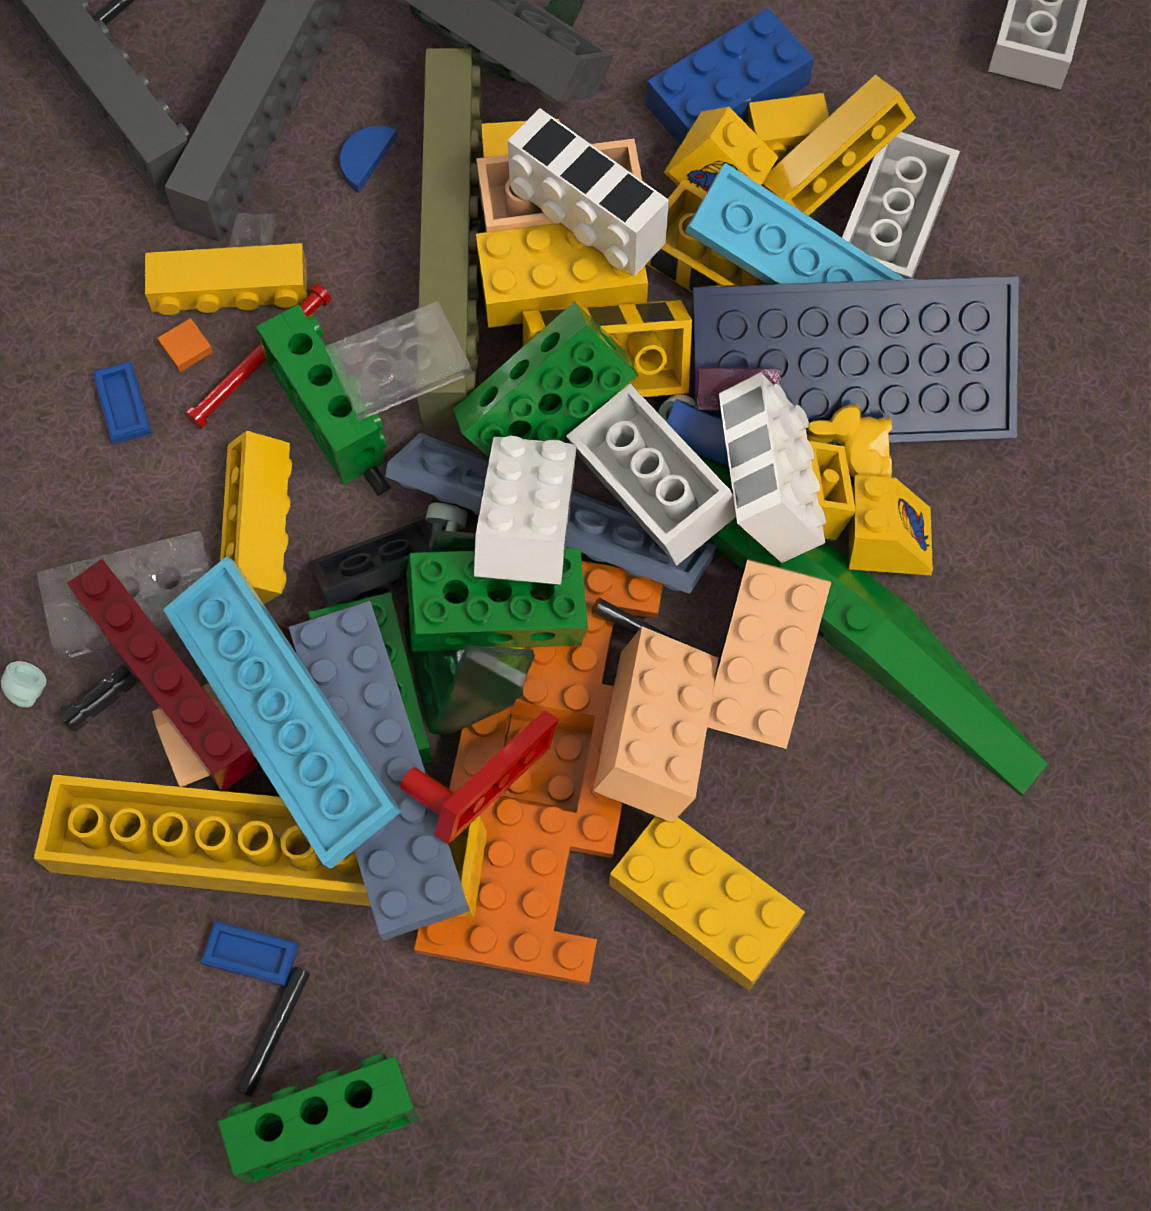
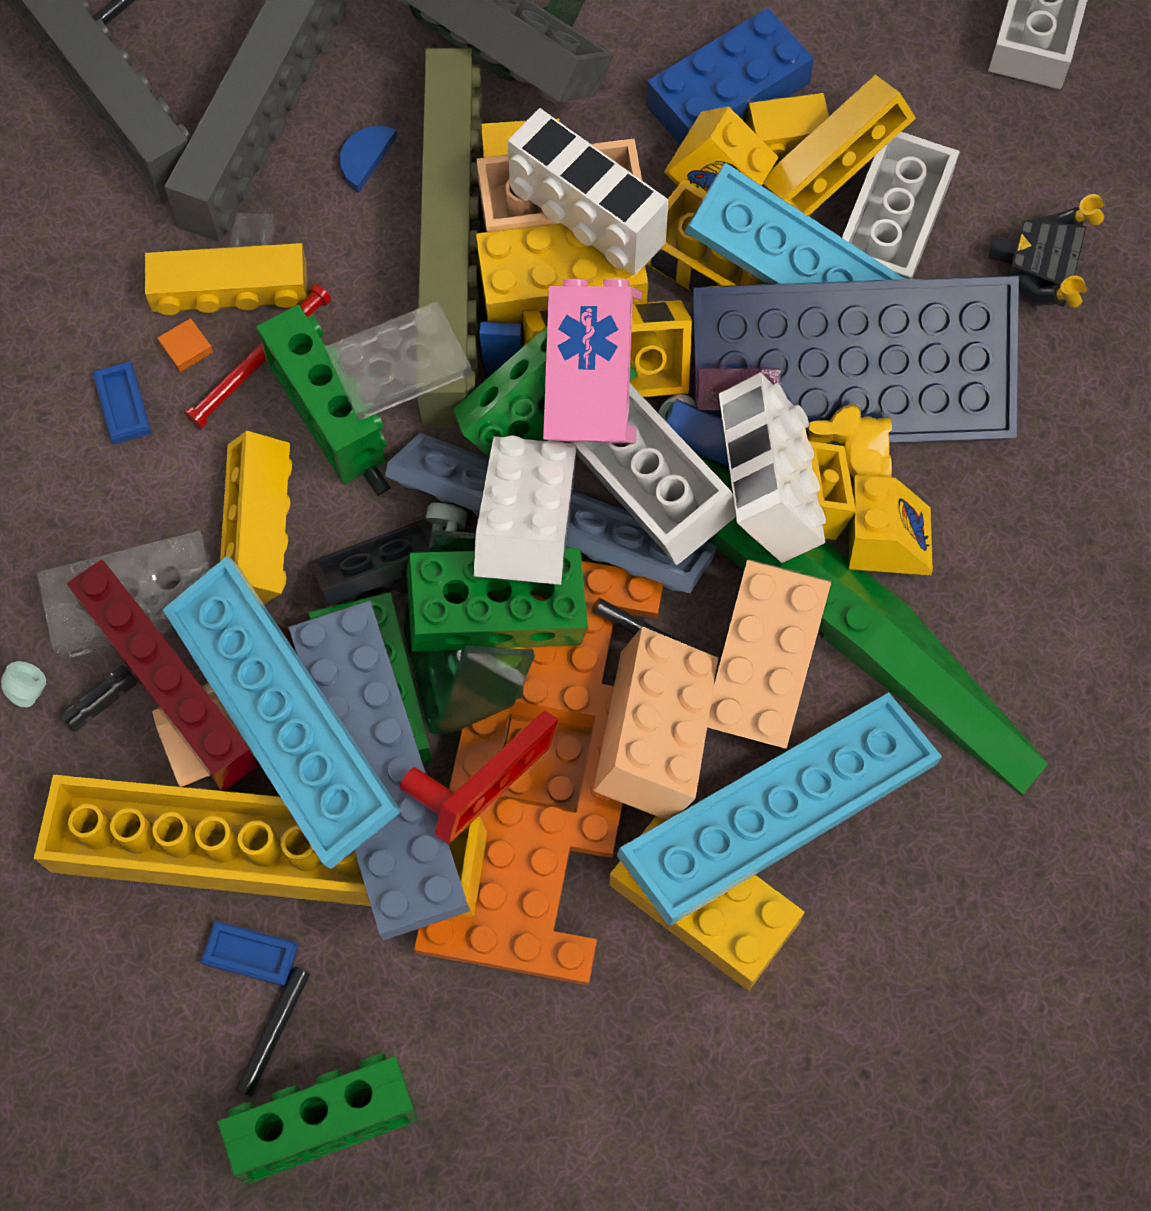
none -> blue tile [479,322,523,380]
none -> bright pink panel [543,279,642,443]
none -> medium azure plate [617,693,942,926]
none -> torso [988,194,1105,308]

